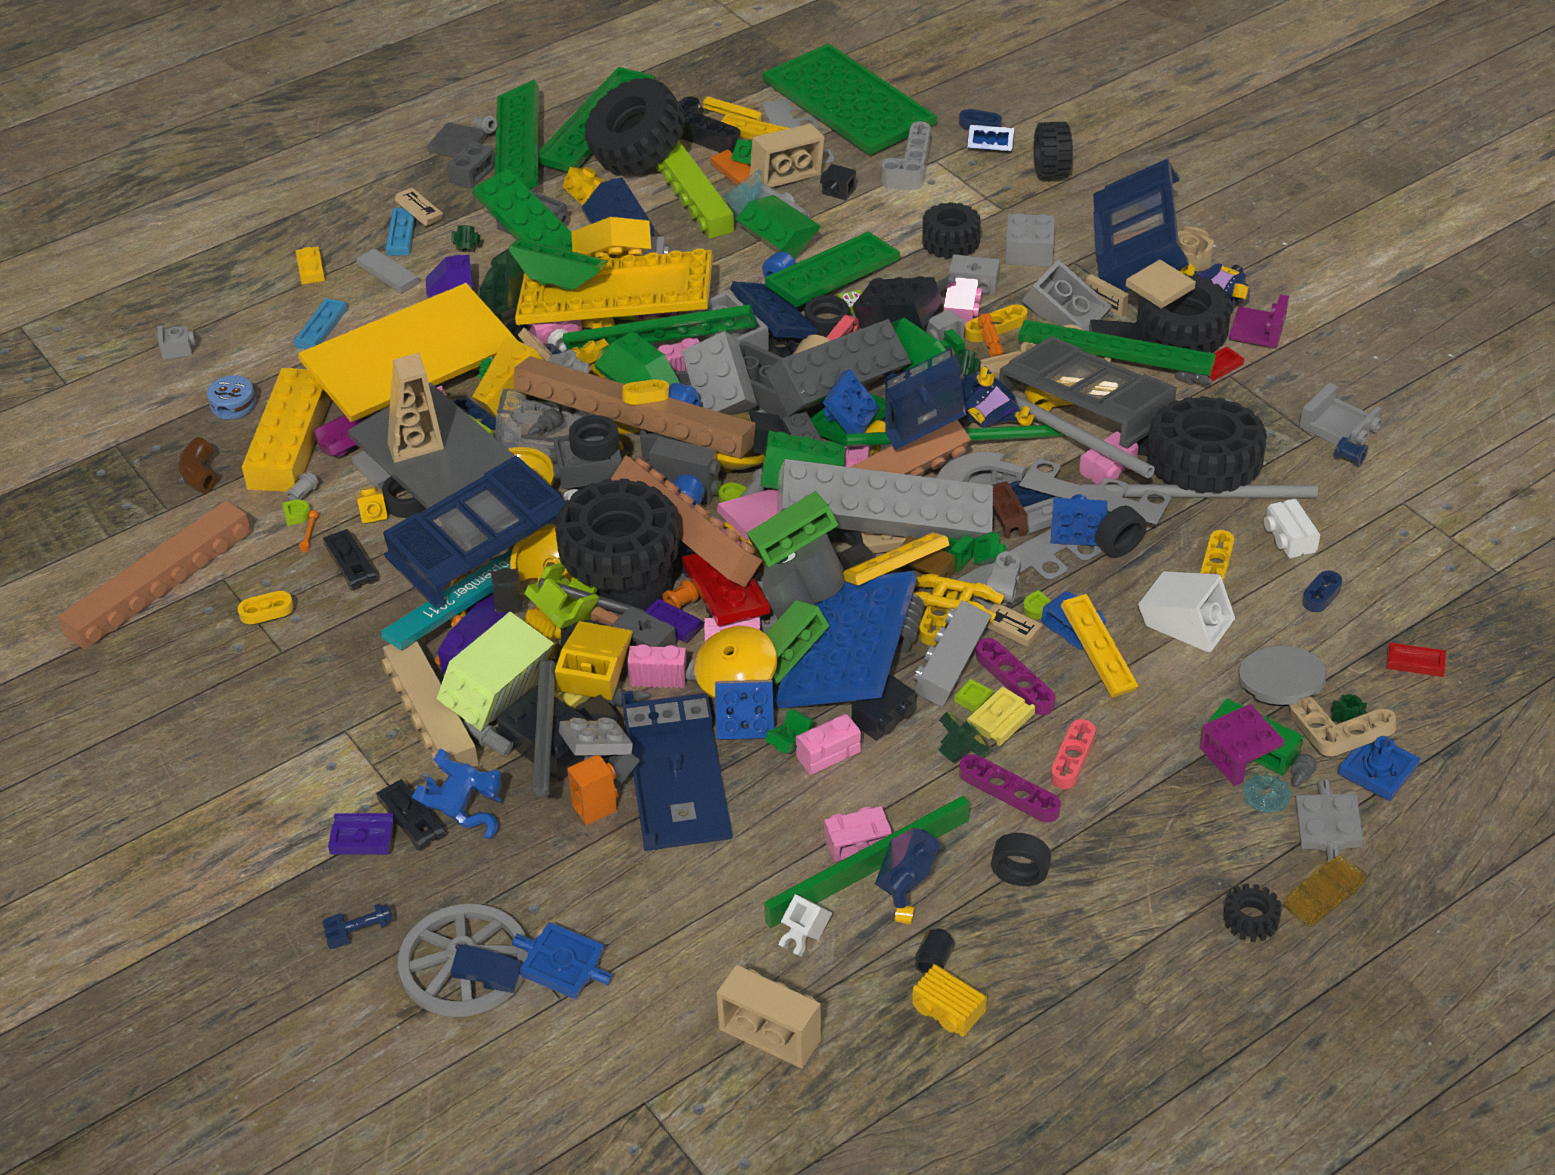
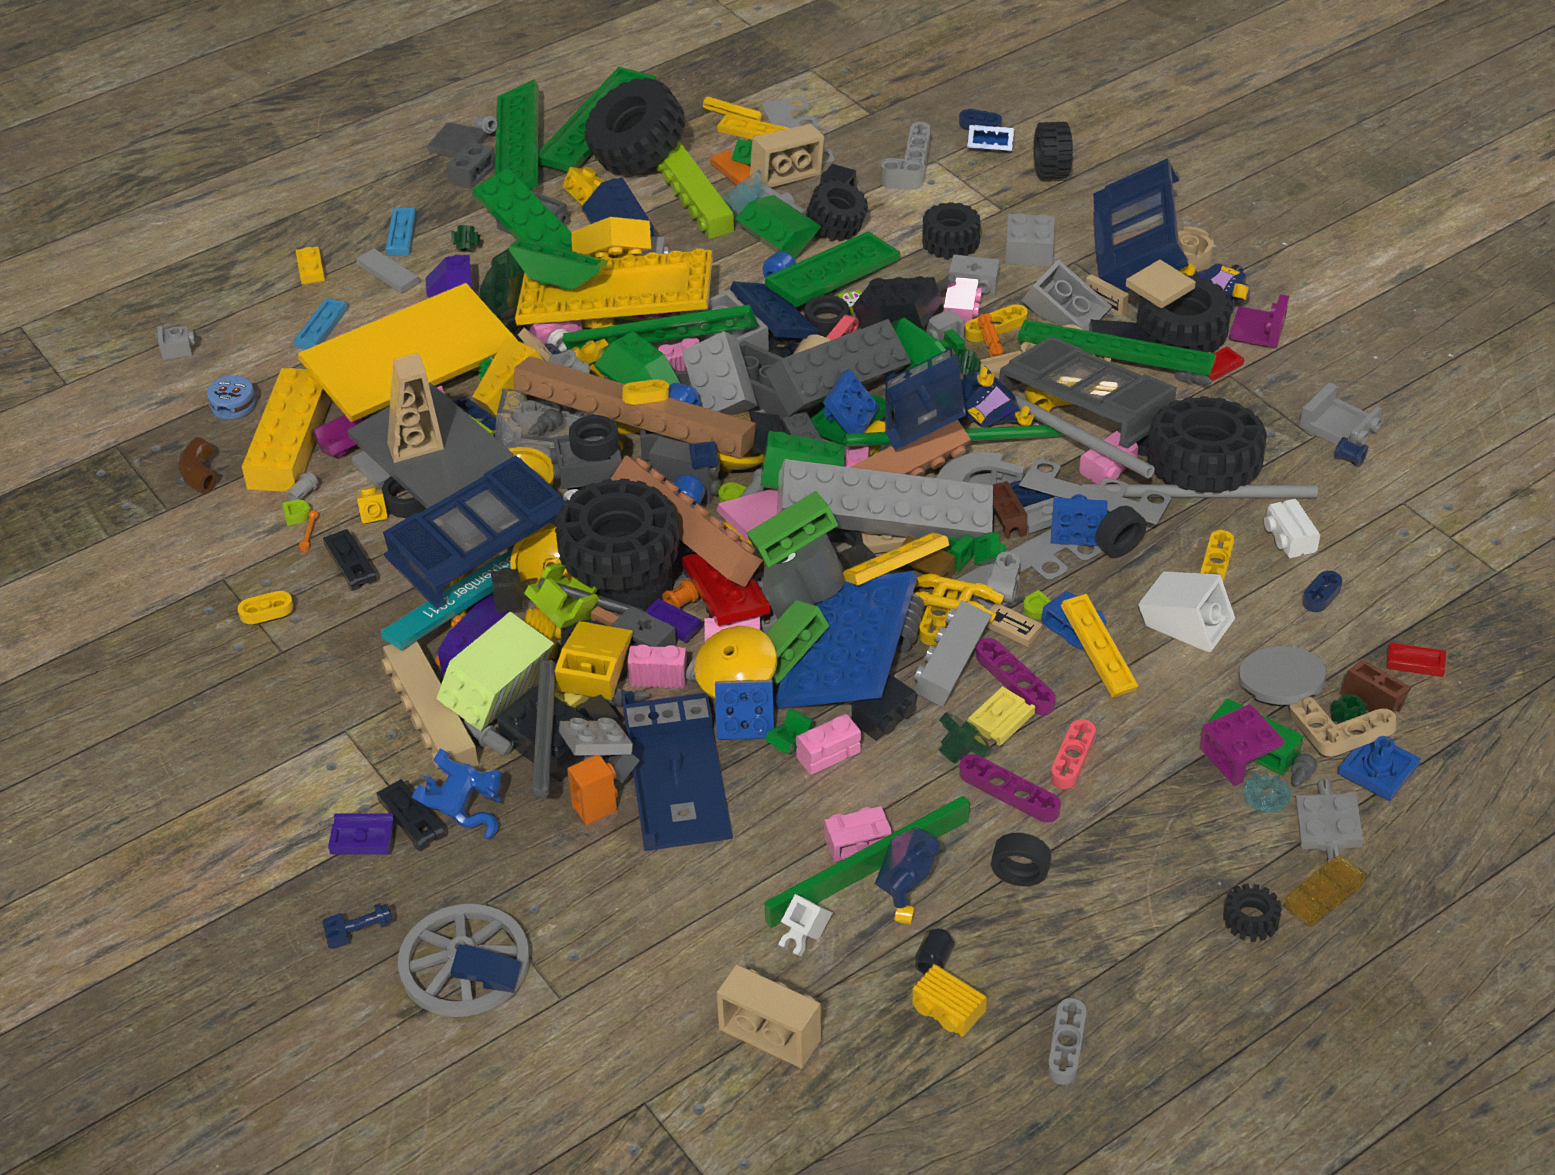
nougat brick [58,501,251,650] -> none
tan tile [395,188,443,226] -> none
blue plate [512,922,613,999] -> none
black beam [679,96,741,153] -> none
green plate [763,43,937,155] -> none
lime tile [954,678,994,712] -> none
none -> dark blue tile [689,441,718,468]
none -> black tyre [806,180,868,240]
none -> light grey beam [1048,998,1087,1085]
none -> copper hinge [1340,659,1411,713]

